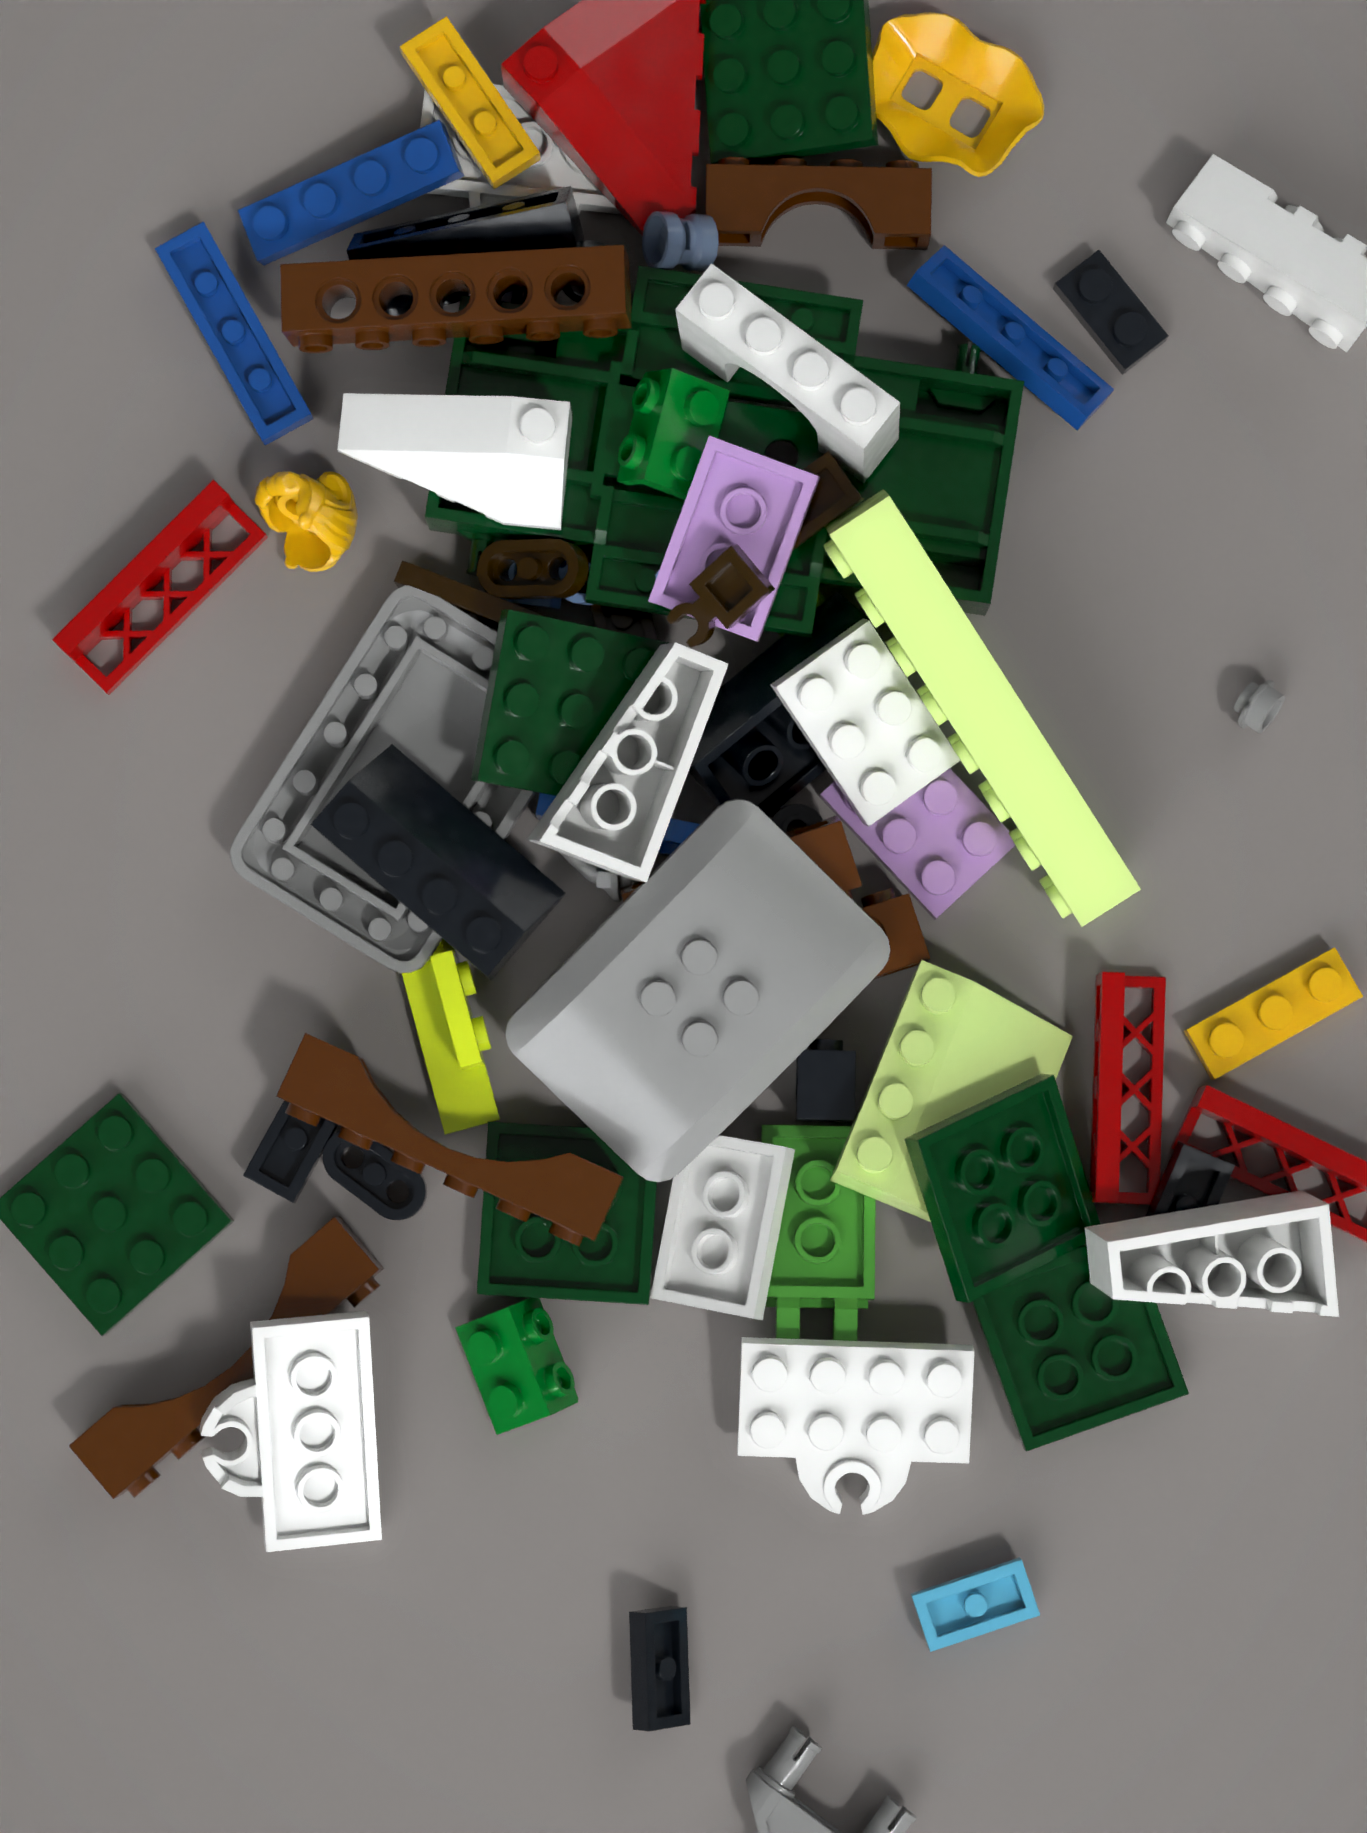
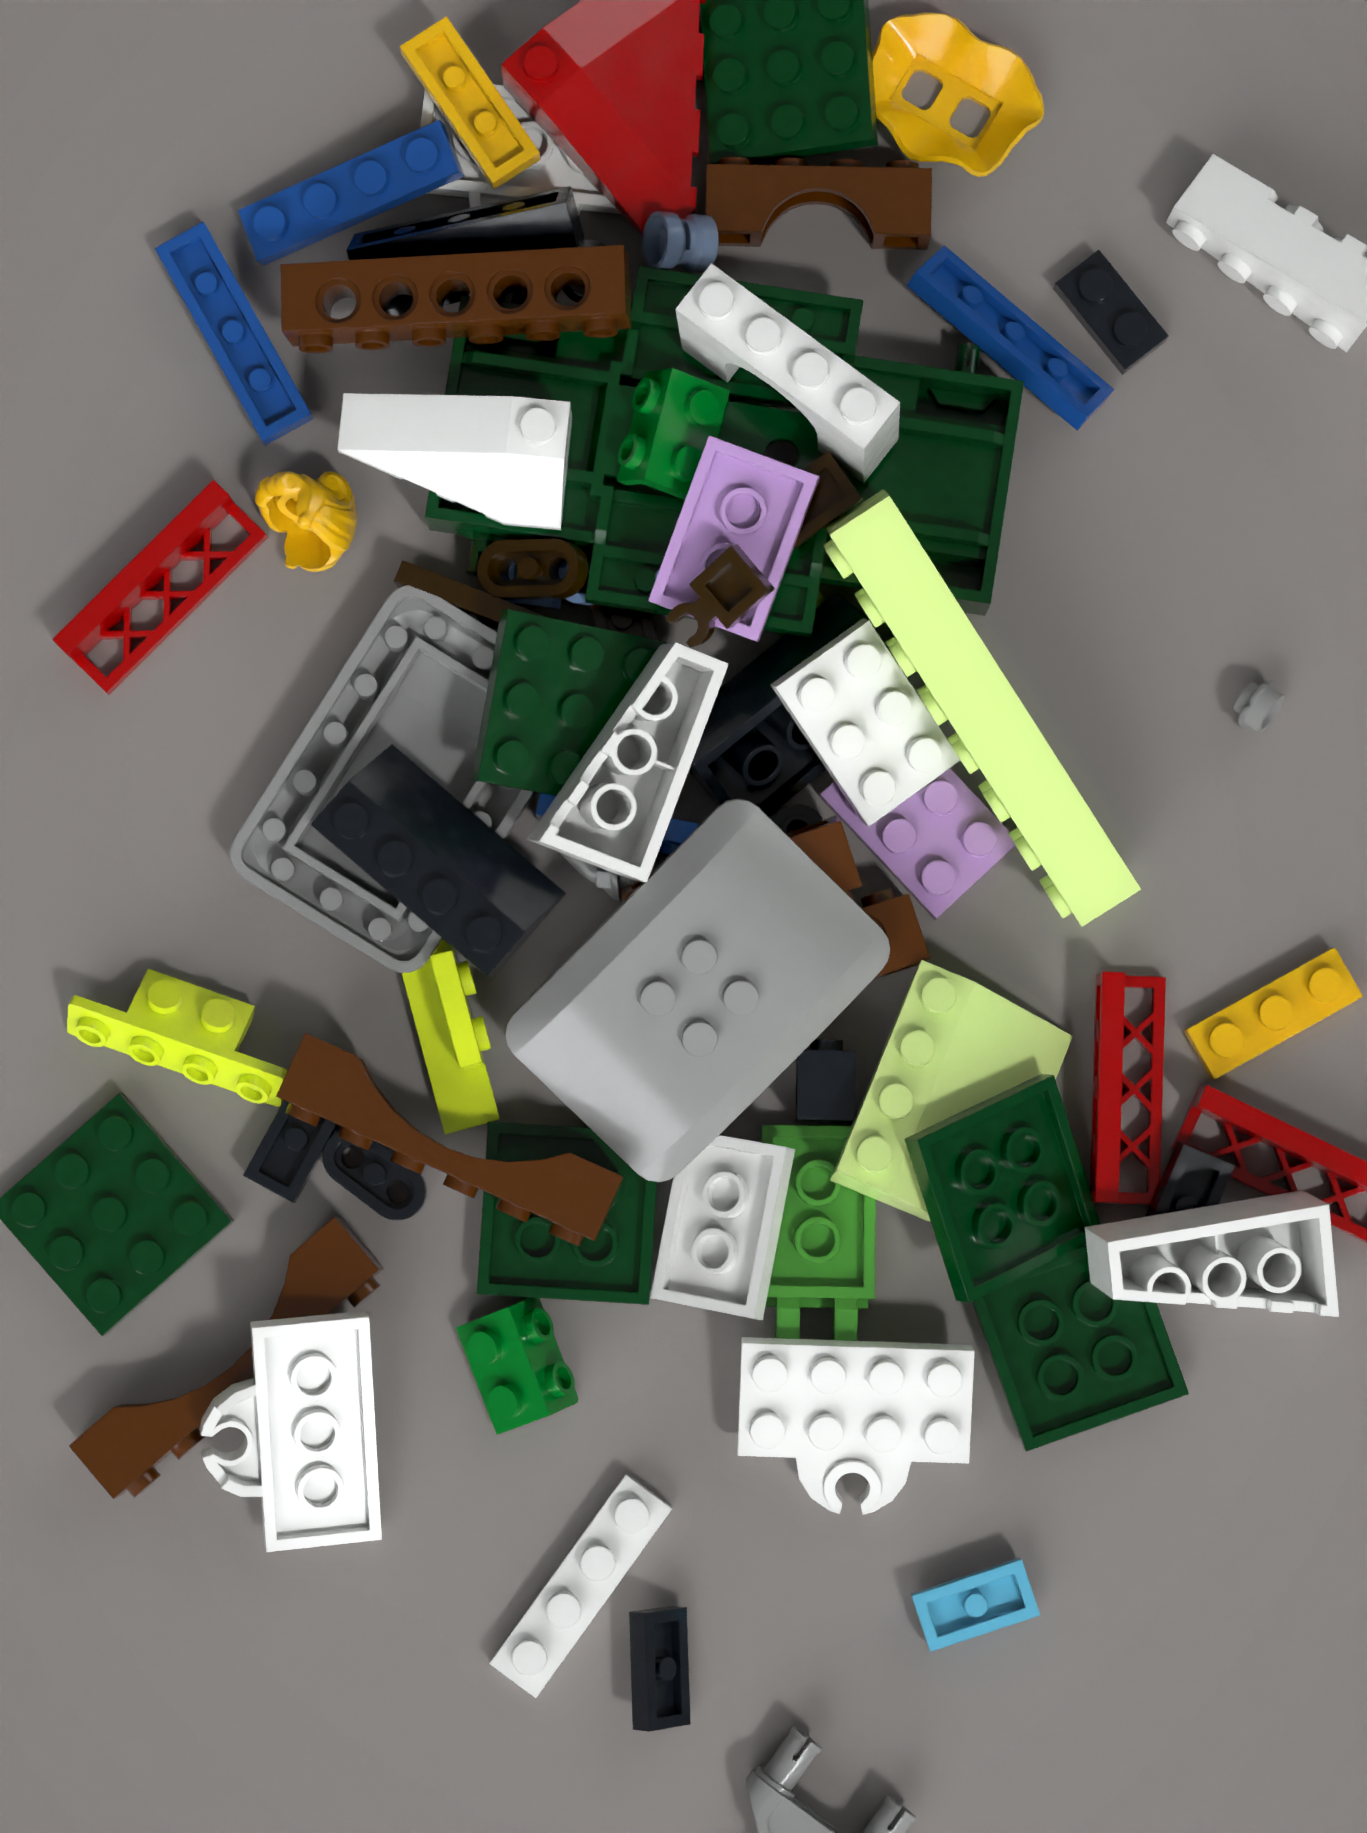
none -> neon yellow bracket [67,969,287,1107]
none -> white plate [489,1473,672,1698]

